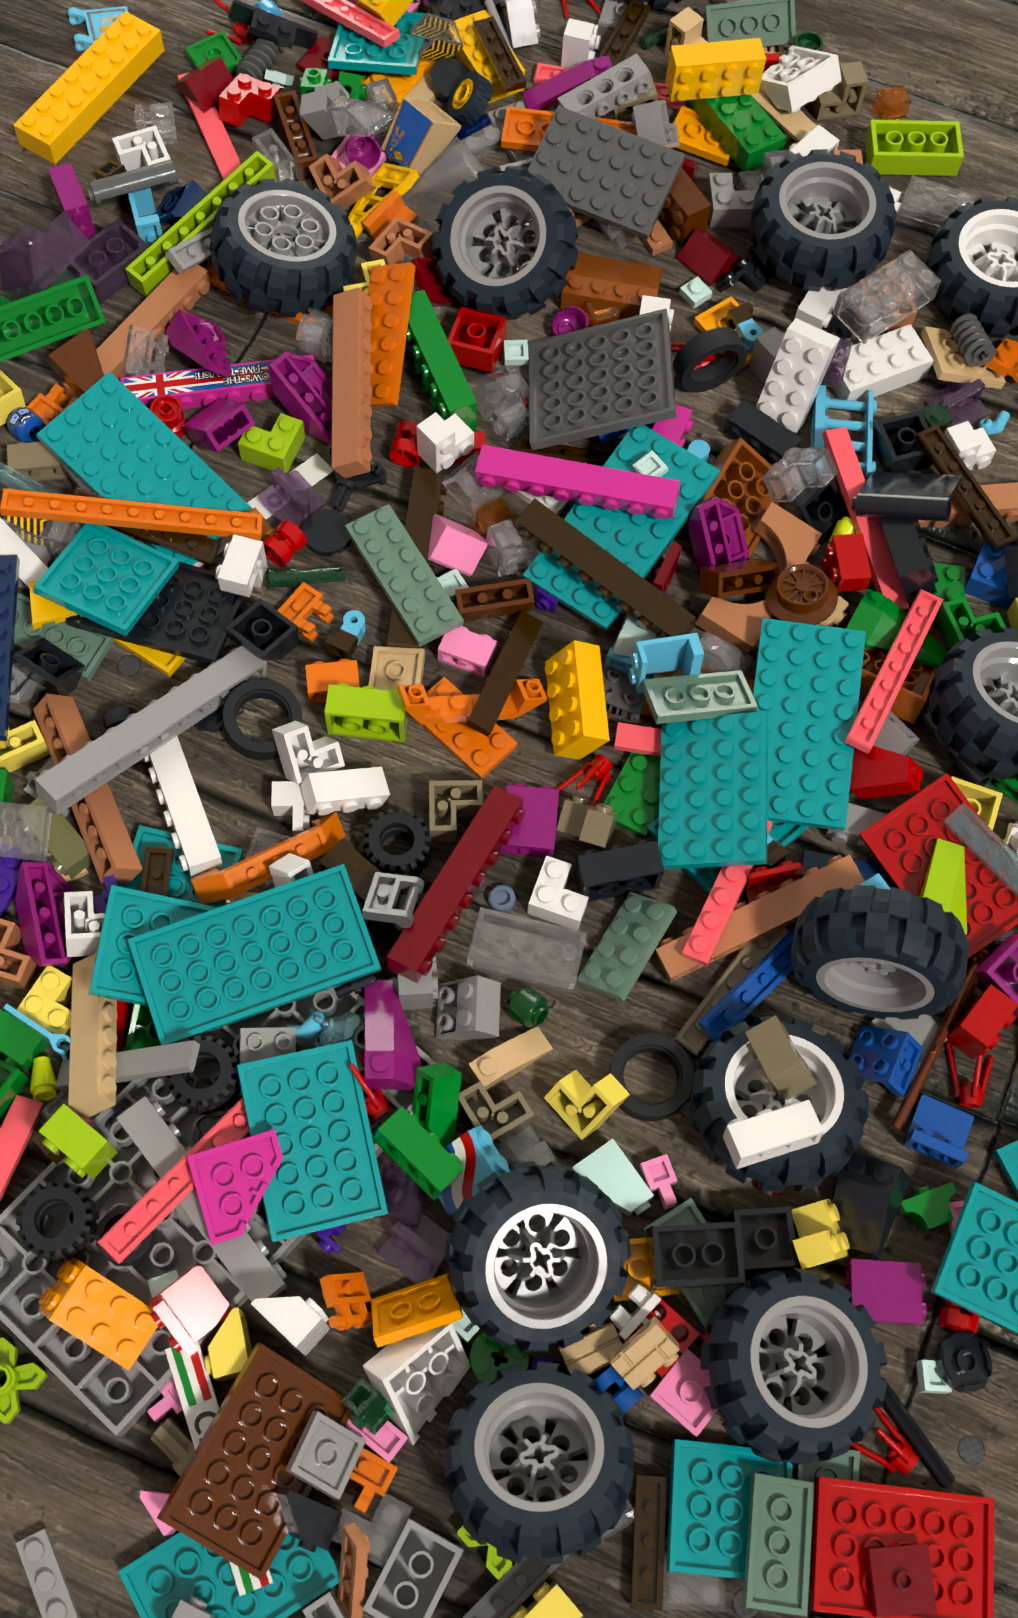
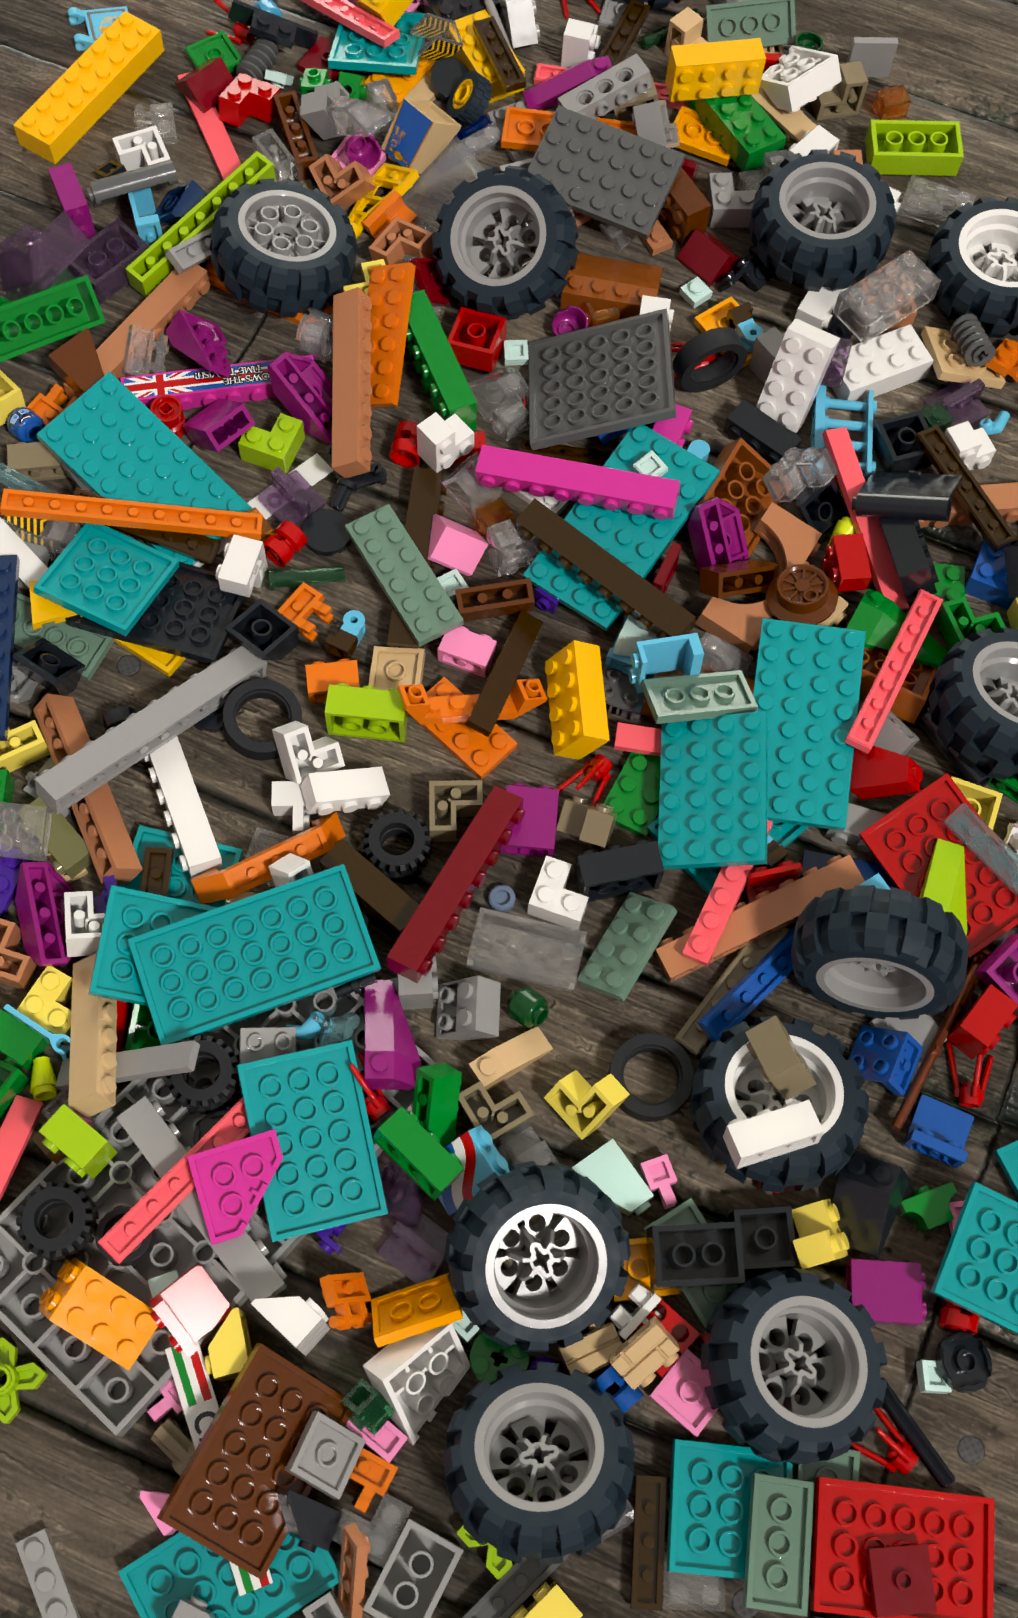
dark grey plate [362,872,424,928] -> none
none -> light grey tile [847,37,898,77]

